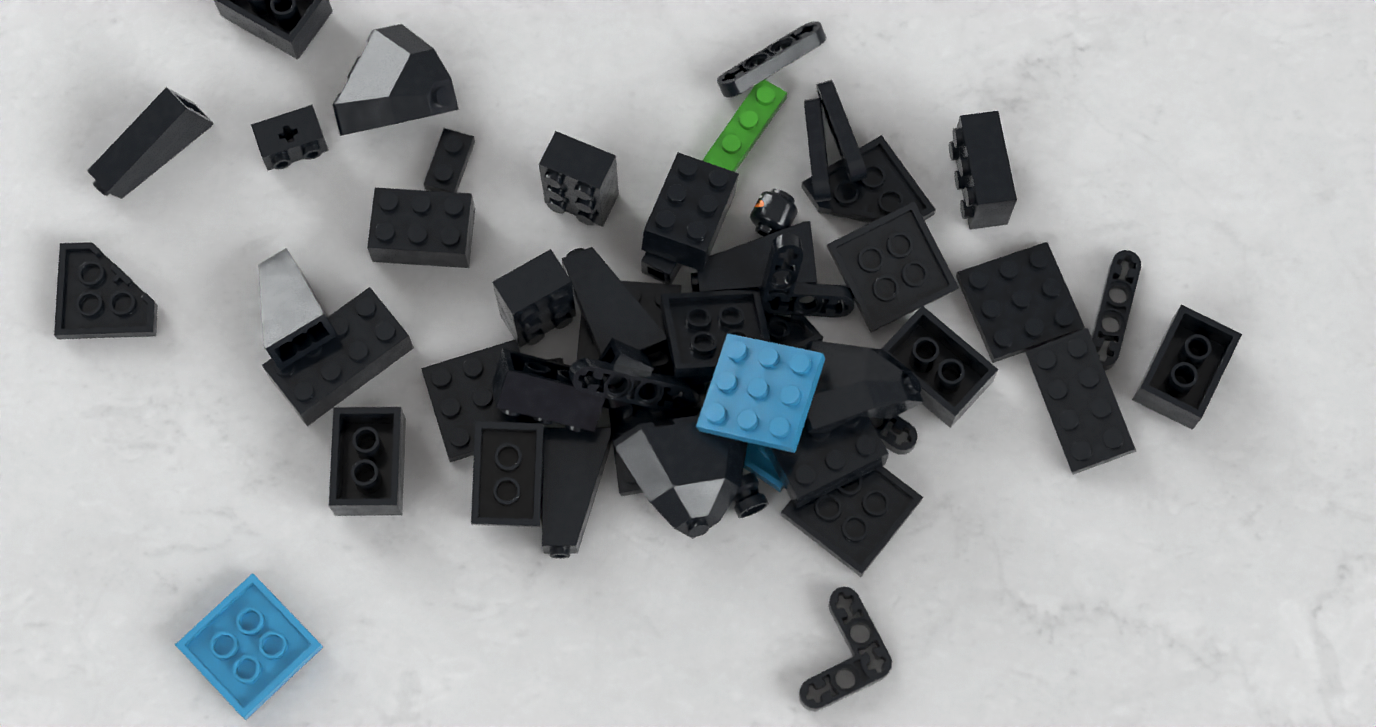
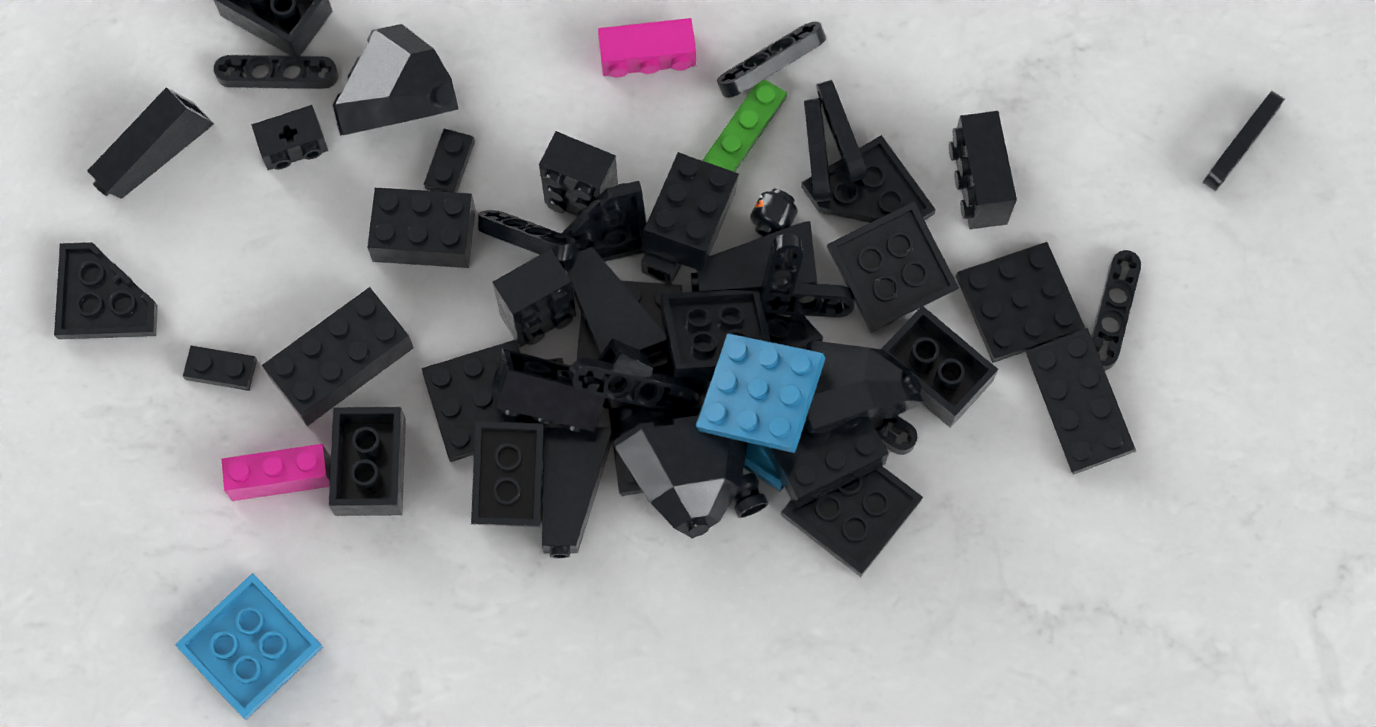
slope [258,248,338,370] -> none
black beam [799,587,892,711] -> none
black brick [1132,304,1242,430] -> none
none -> black plate [183,345,257,391]
none -> black beam [213,55,338,89]
none -> dark pink brick [221,444,330,501]
none -> black beam [478,210,576,260]
none -> black plate [558,181,646,267]
none -> dark pink brick [598,18,696,78]
none -> black beam [1202,90,1285,192]

